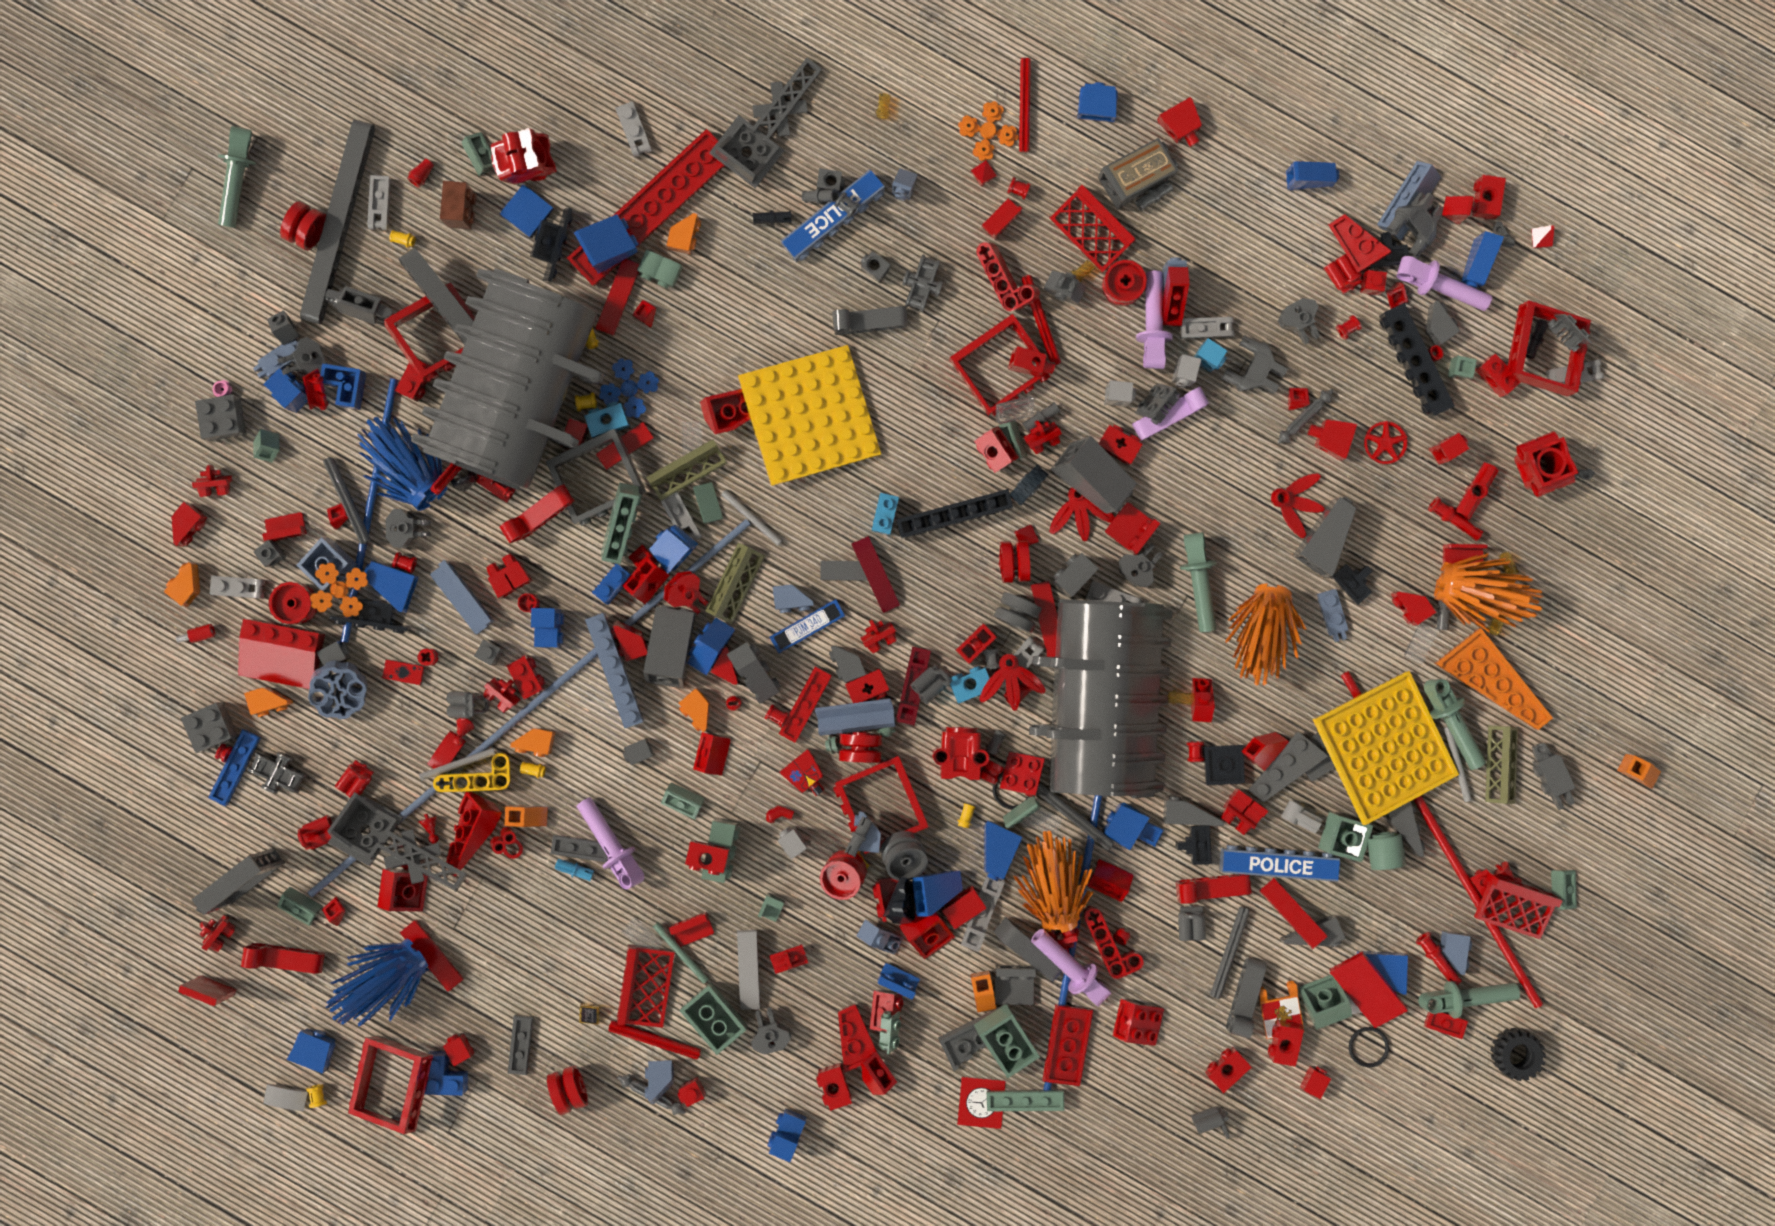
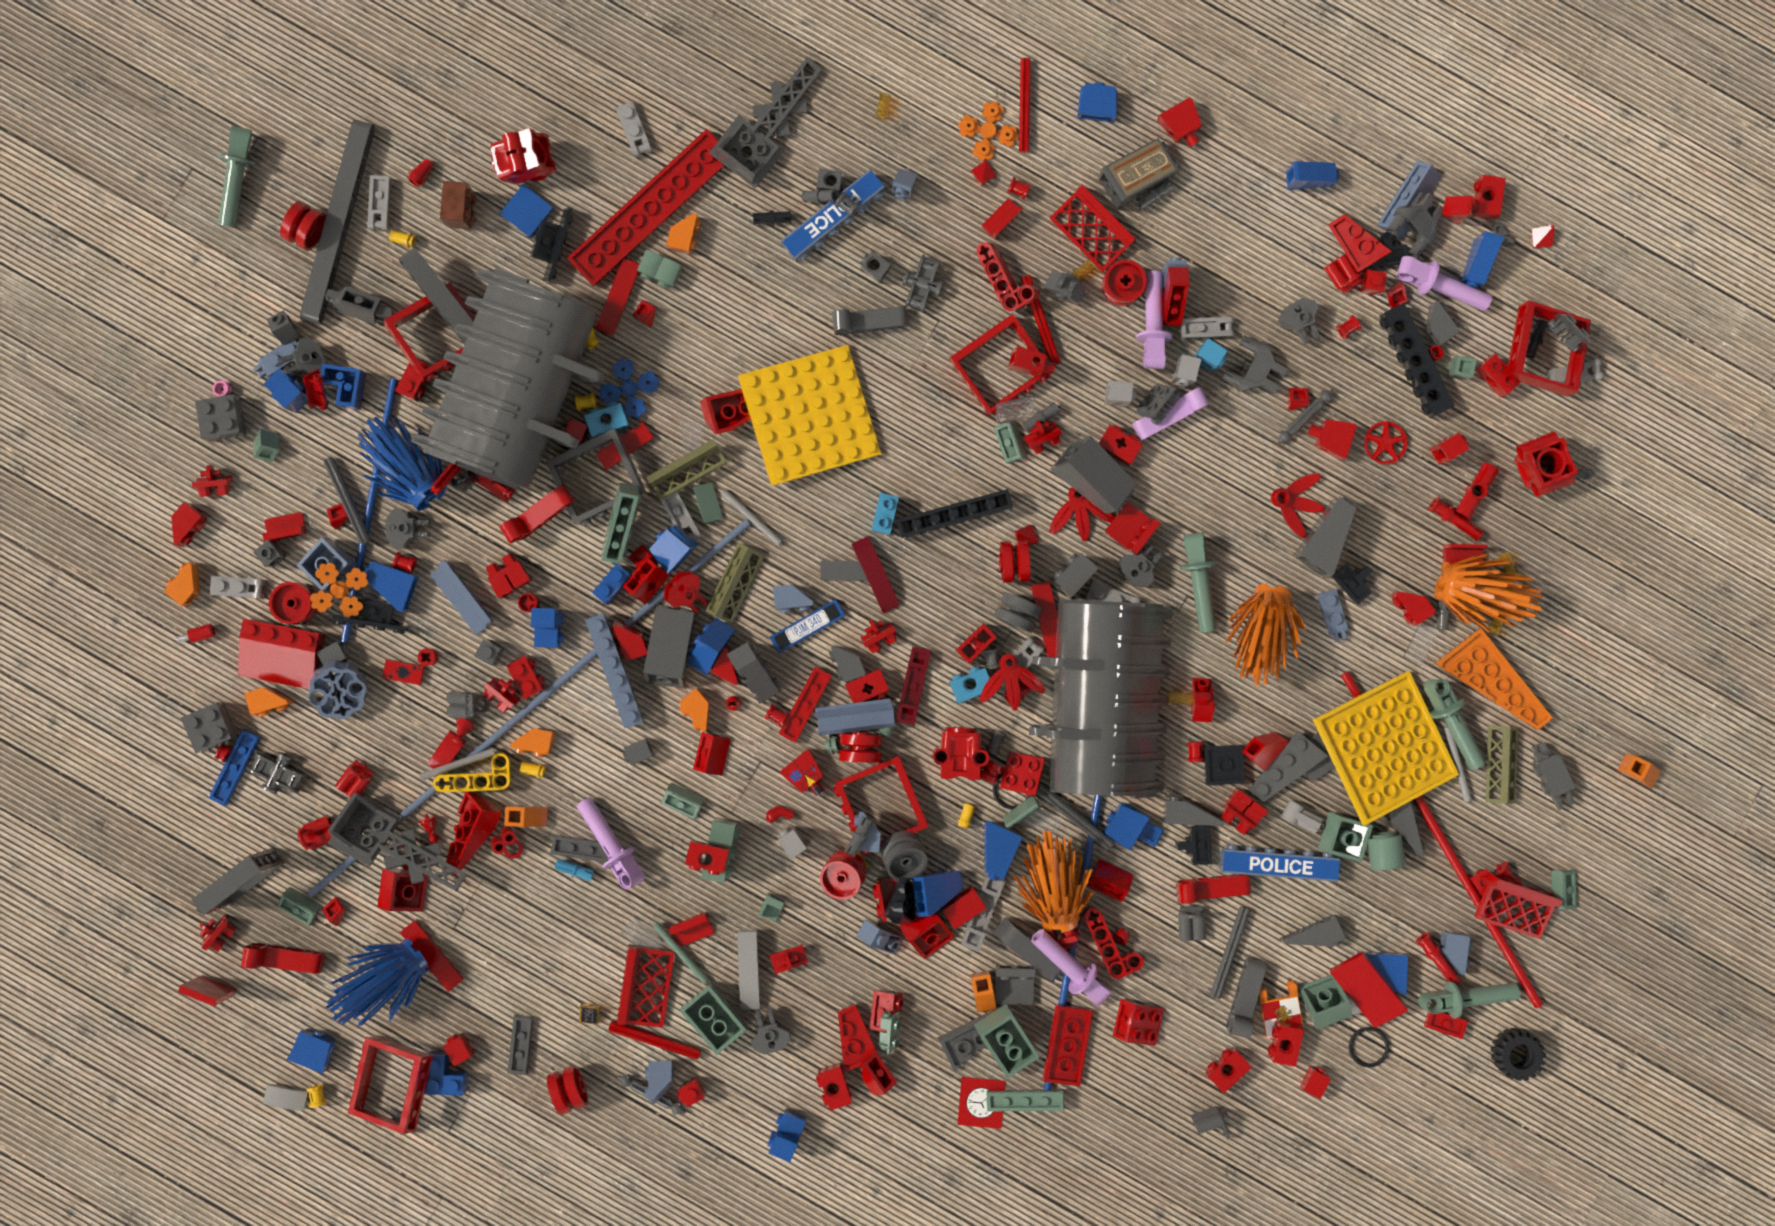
sand green slope [462,132,494,176] -> none
blue slope [574,214,639,274] -> none
blue bracket [877,963,920,1000] -> none
dark grey piece [910,664,952,704] -> none
brick [974,426,1019,473] -> none
black wheel [1010,464,1049,506] -> none
red tile [1259,878,1328,950] -> none

